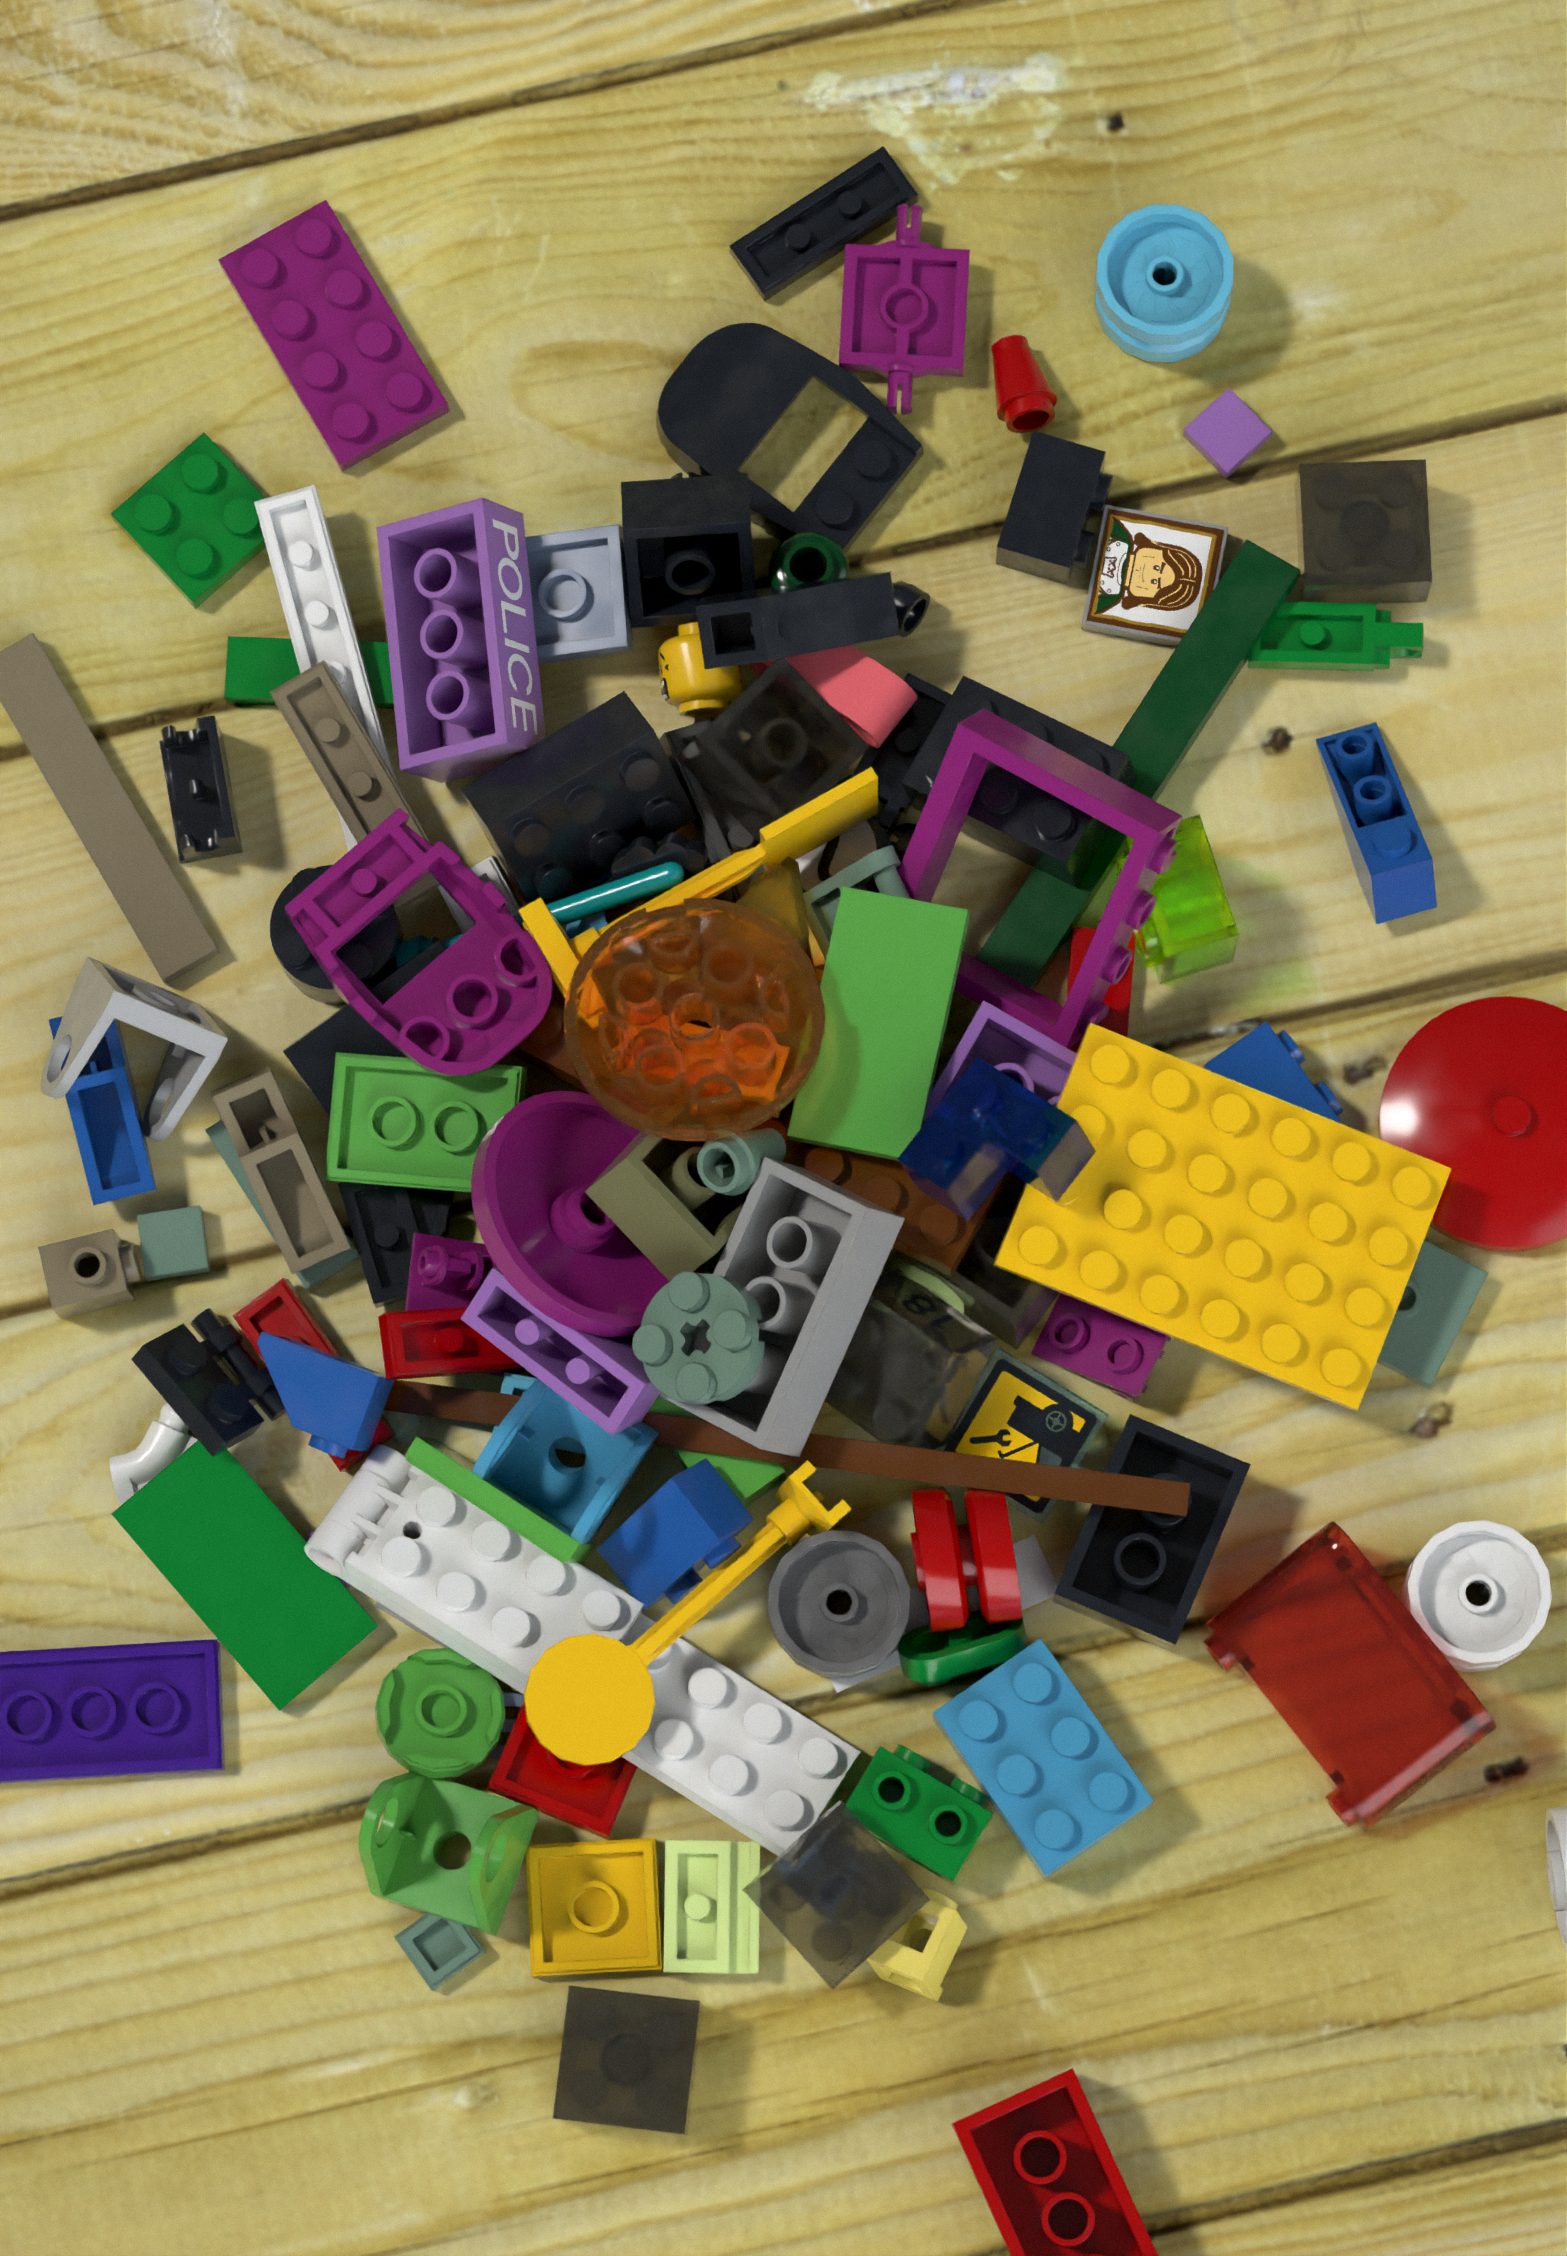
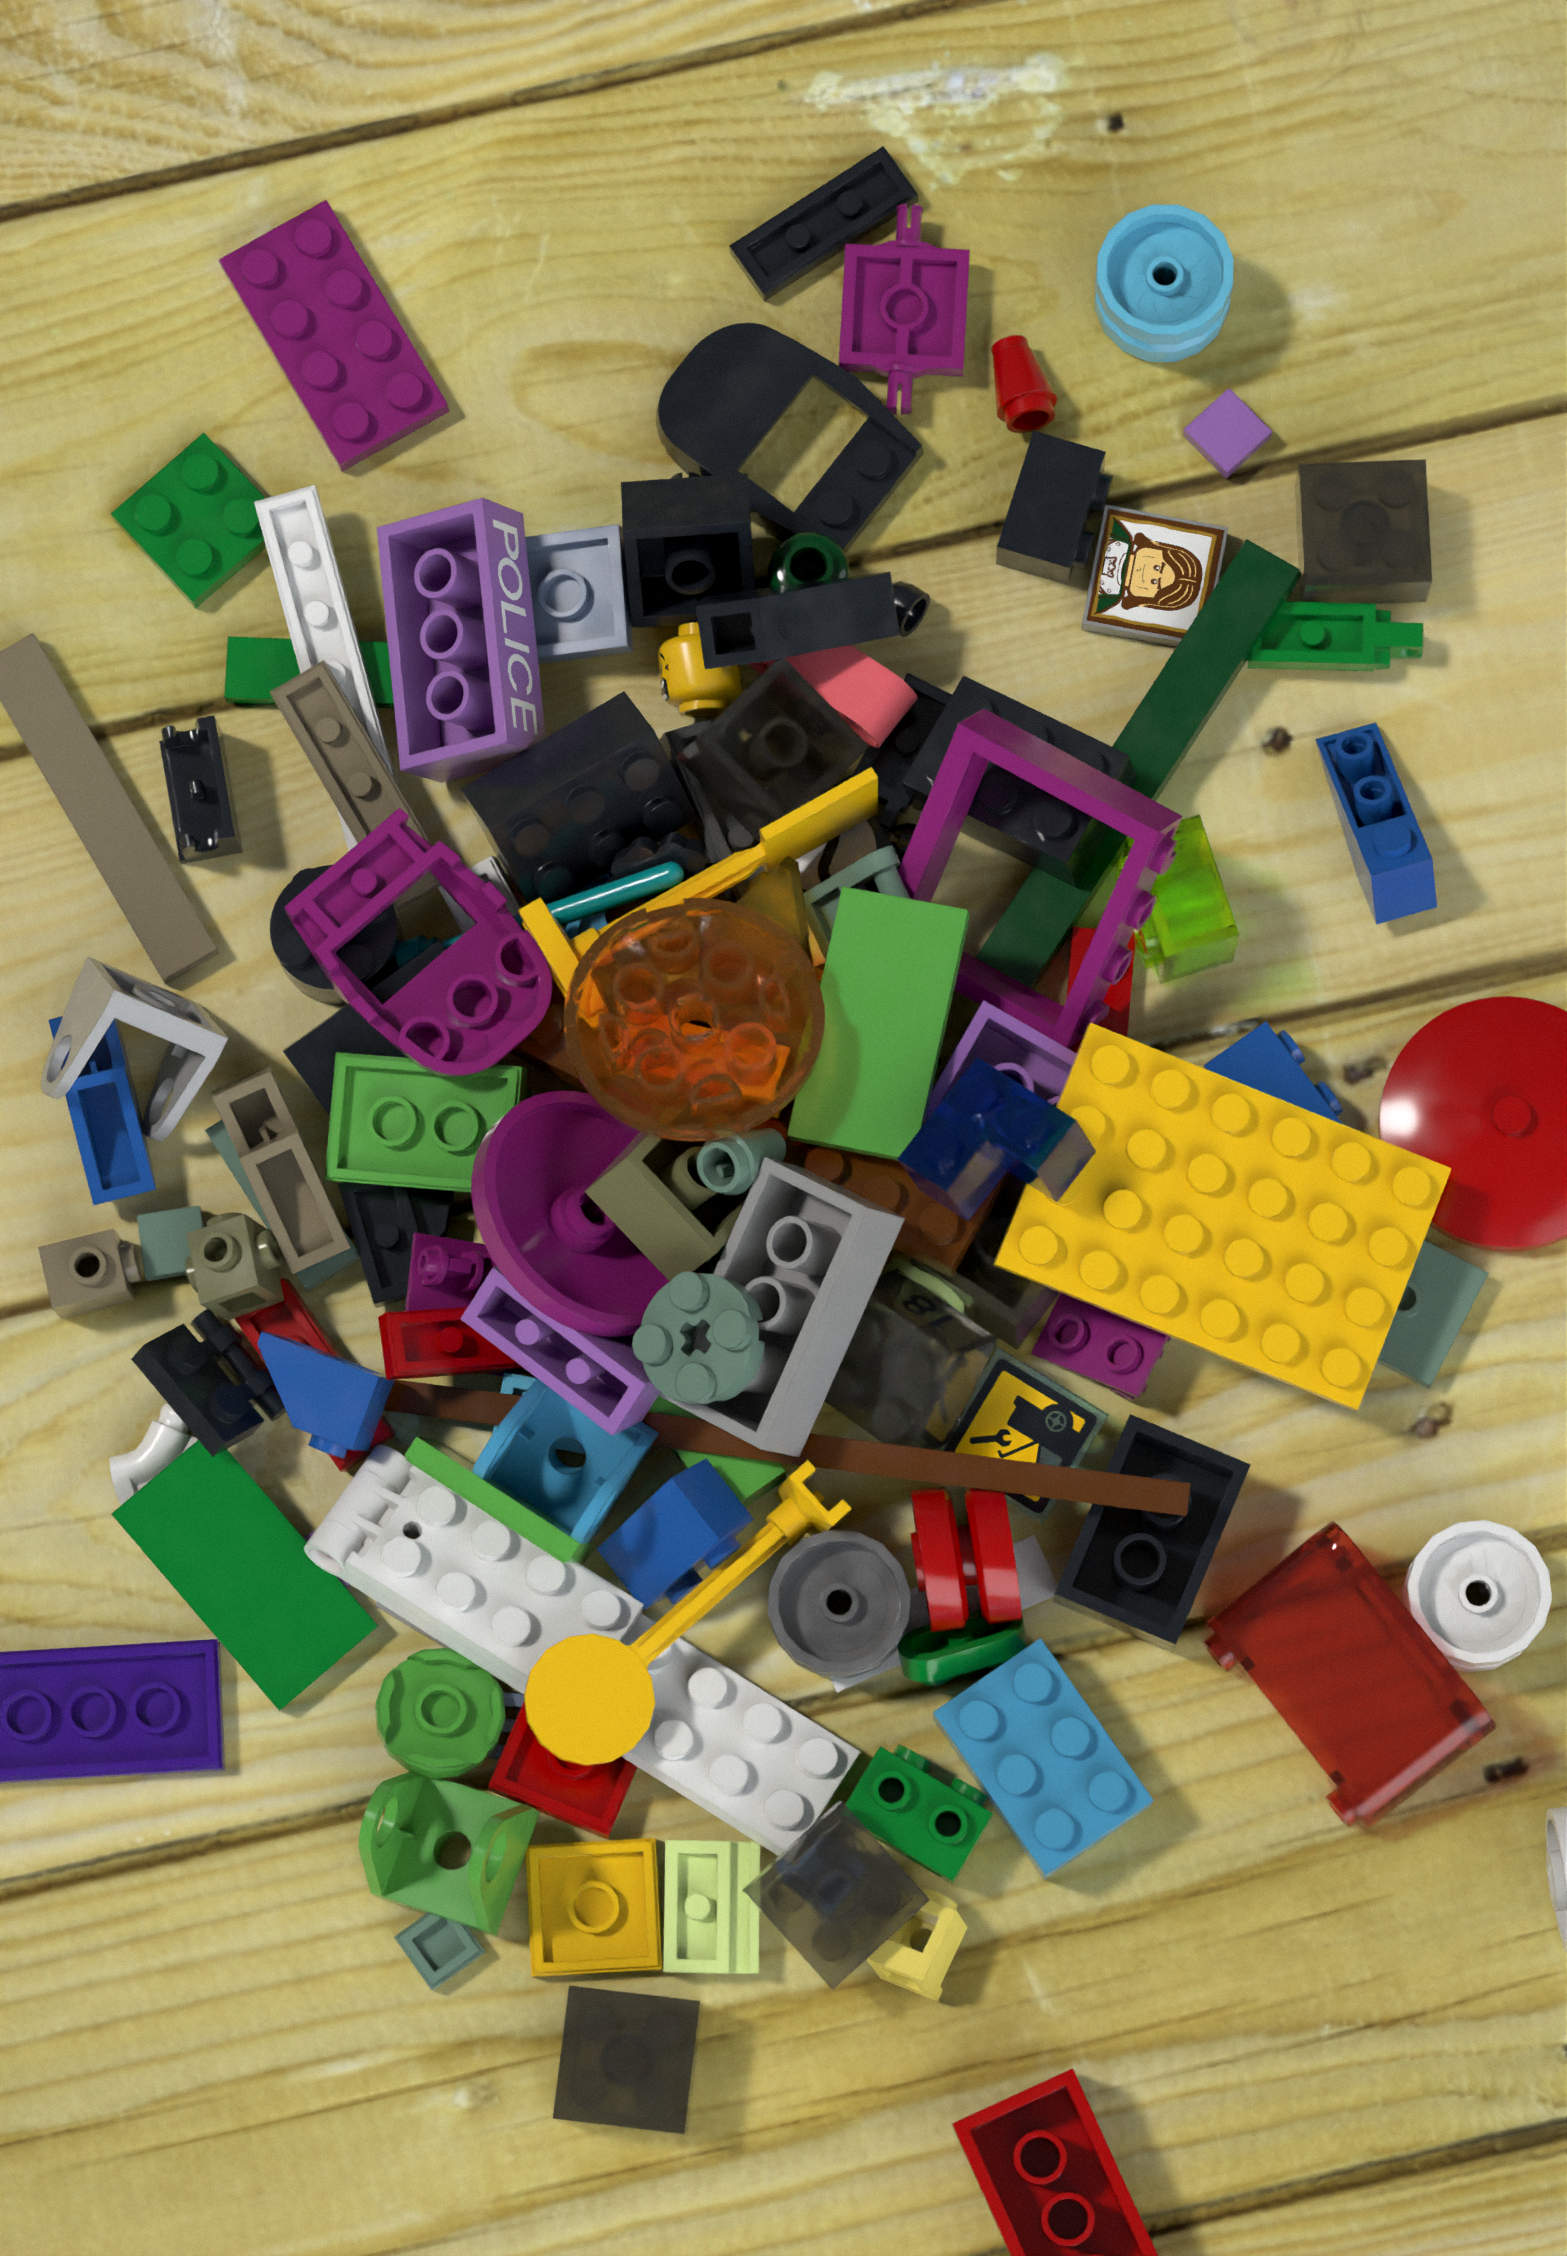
none -> olive brick [185,1212,284,1320]

